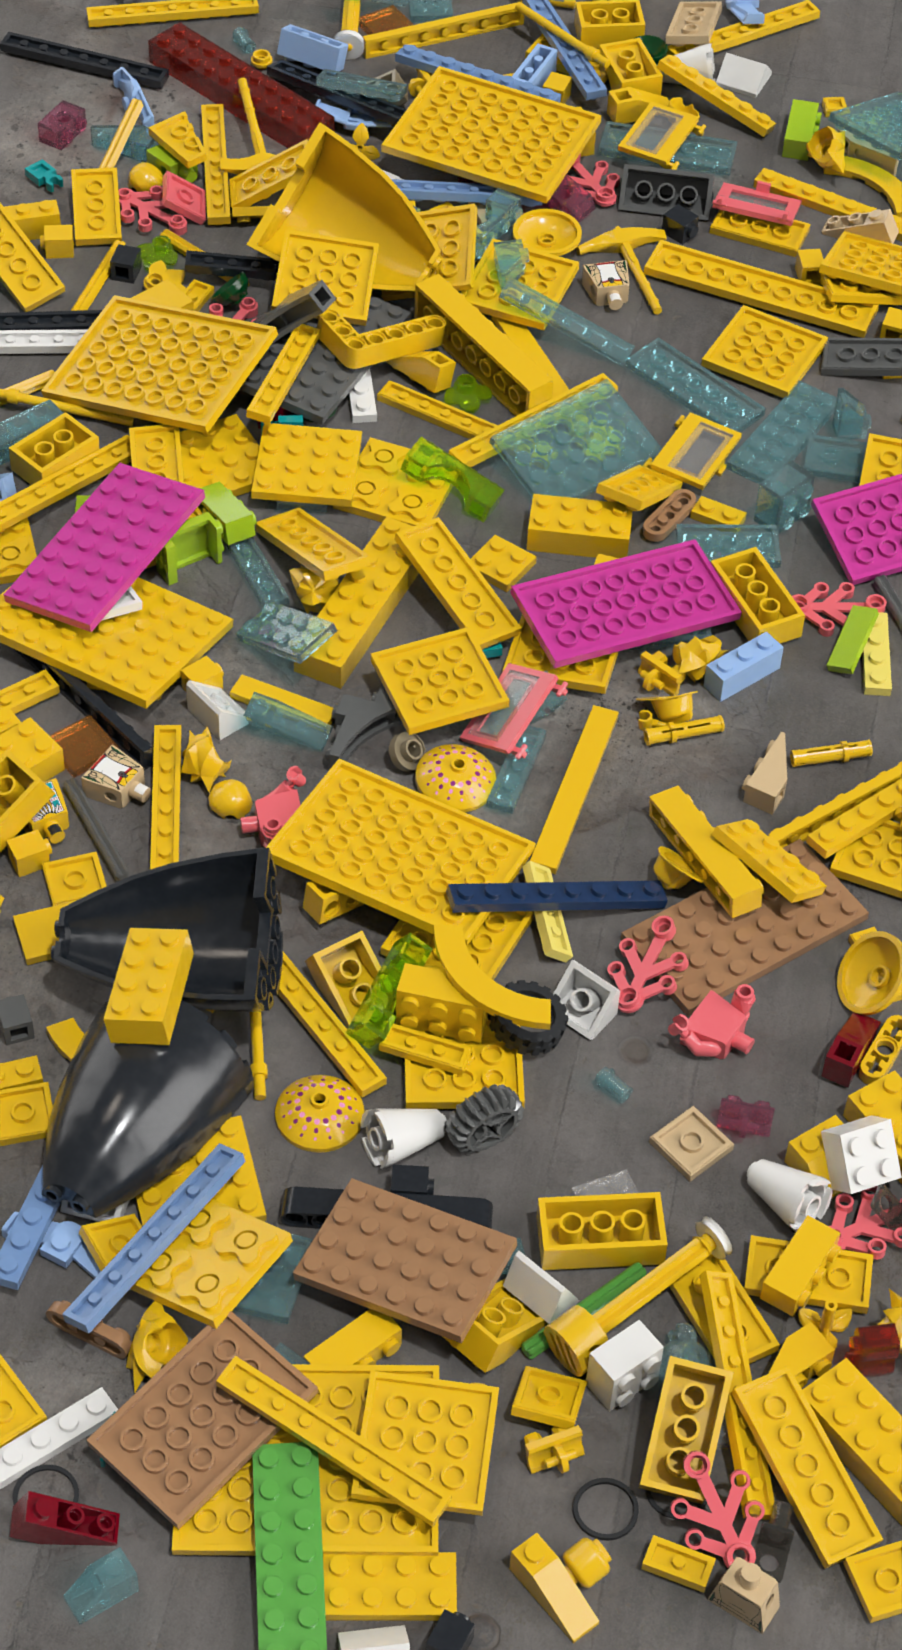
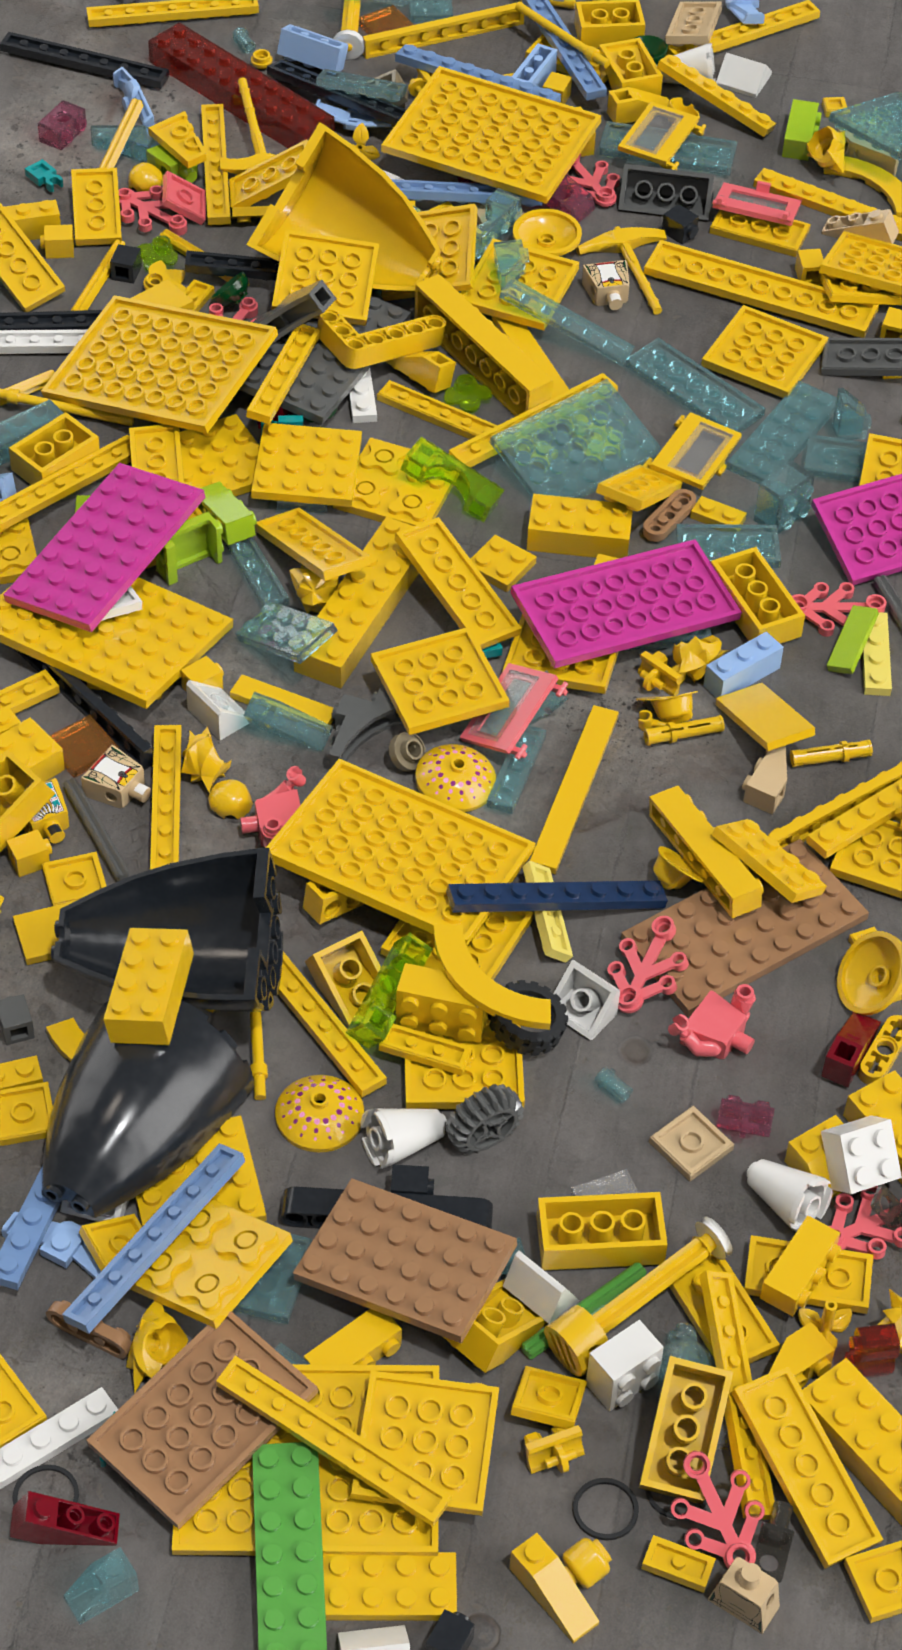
none -> yellow tile [716,683,815,751]

